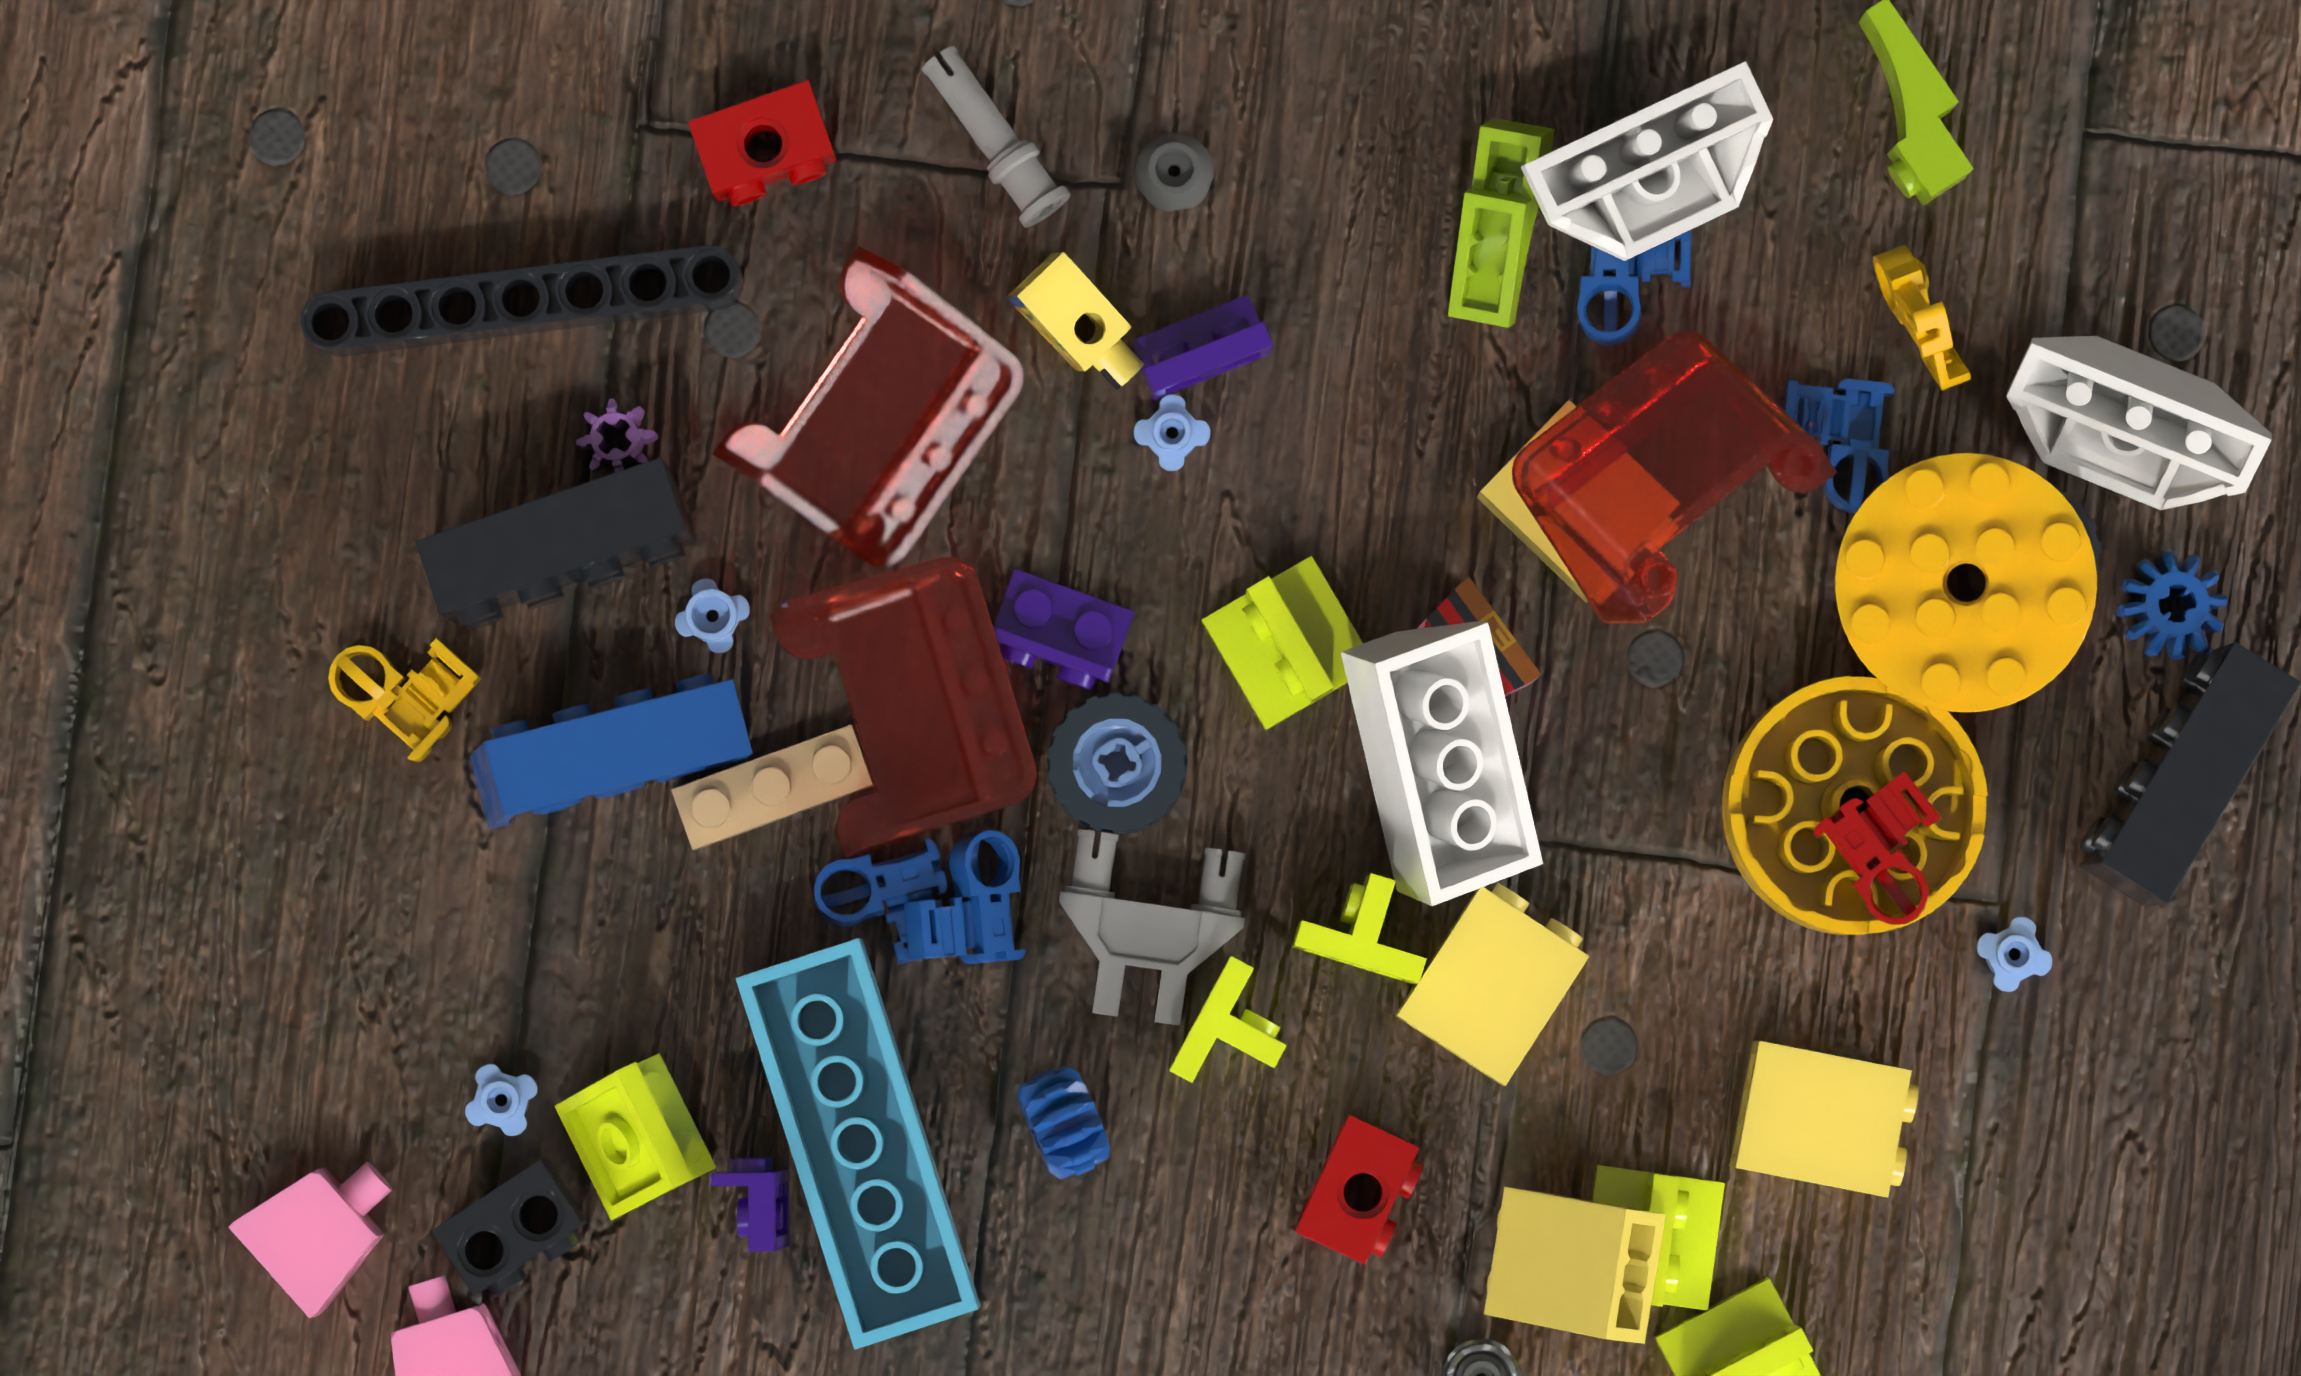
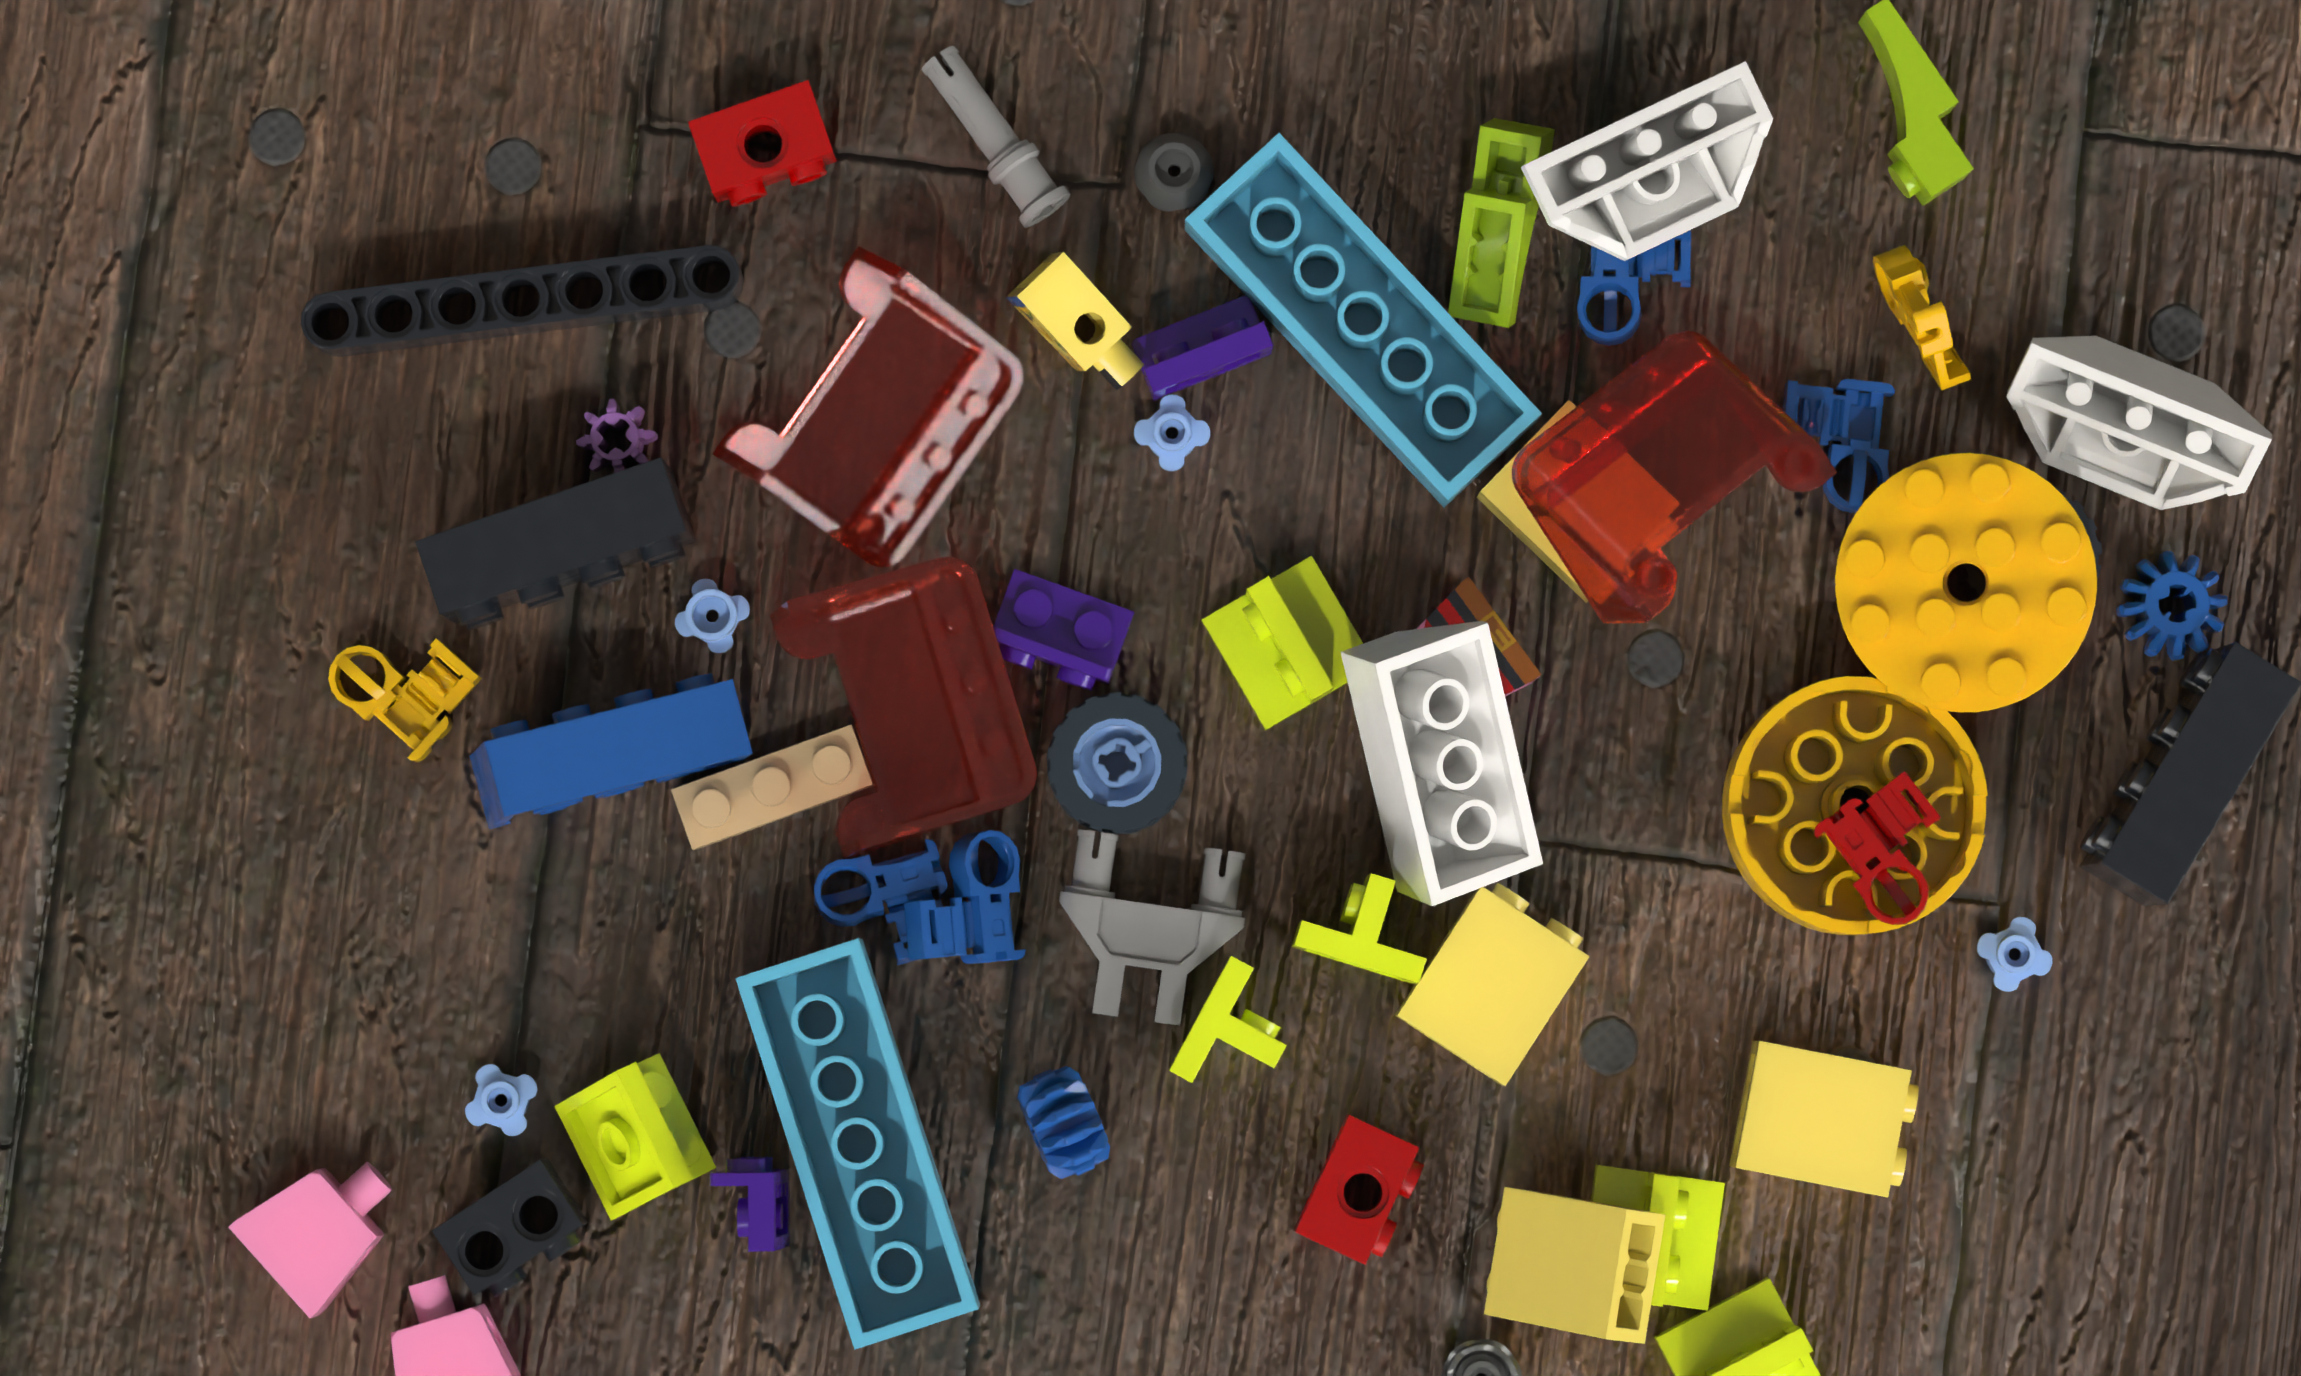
none -> medium azure brick [1184,133,1542,507]

